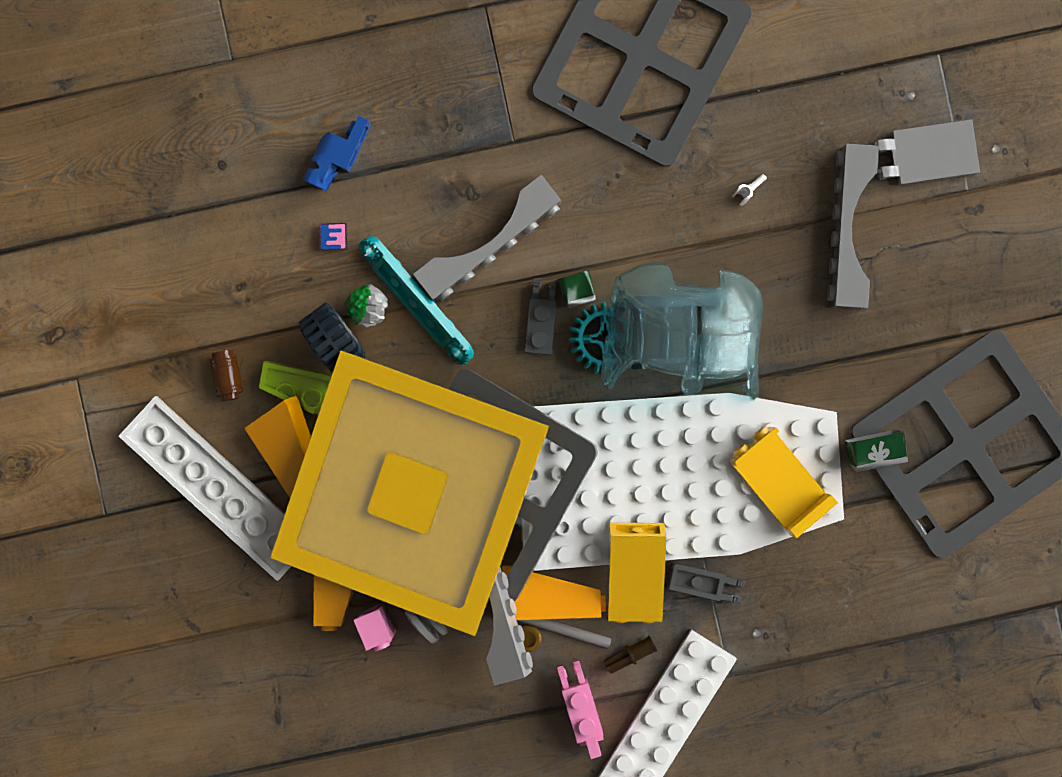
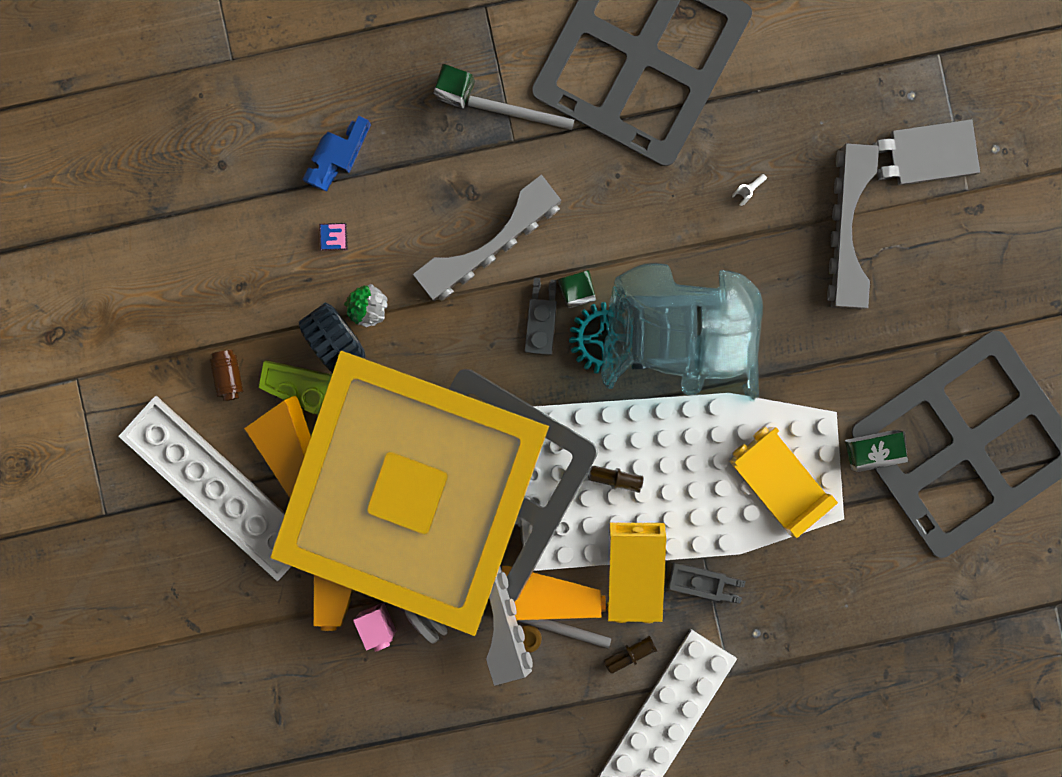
teal plate [358,235,474,365] -> none
bright pink hinge [557,661,604,759] -> none
none -> dark green piece [434,64,475,109]
none -> light grey bar [468,96,574,130]
none -> dark brown axle [588,466,644,493]

